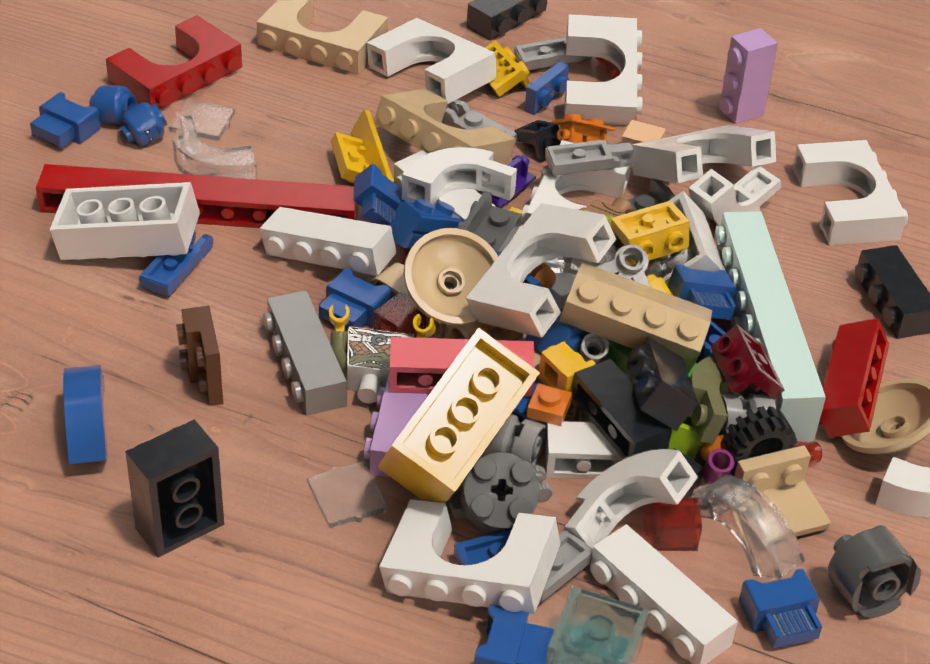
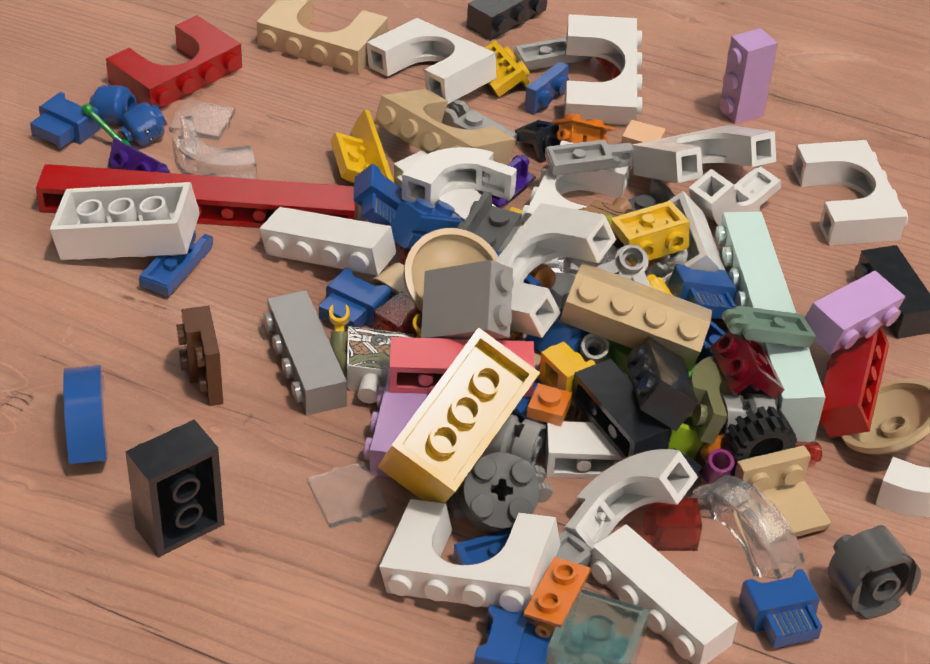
none -> green hinge [82,103,131,146]
none -> dark purple hinge [107,138,170,173]
none -> light grey brick [421,260,514,339]
none -> orange hinge [523,557,591,638]
none -> sand green hinge [722,306,816,348]
none -> lavender brick [805,271,905,355]

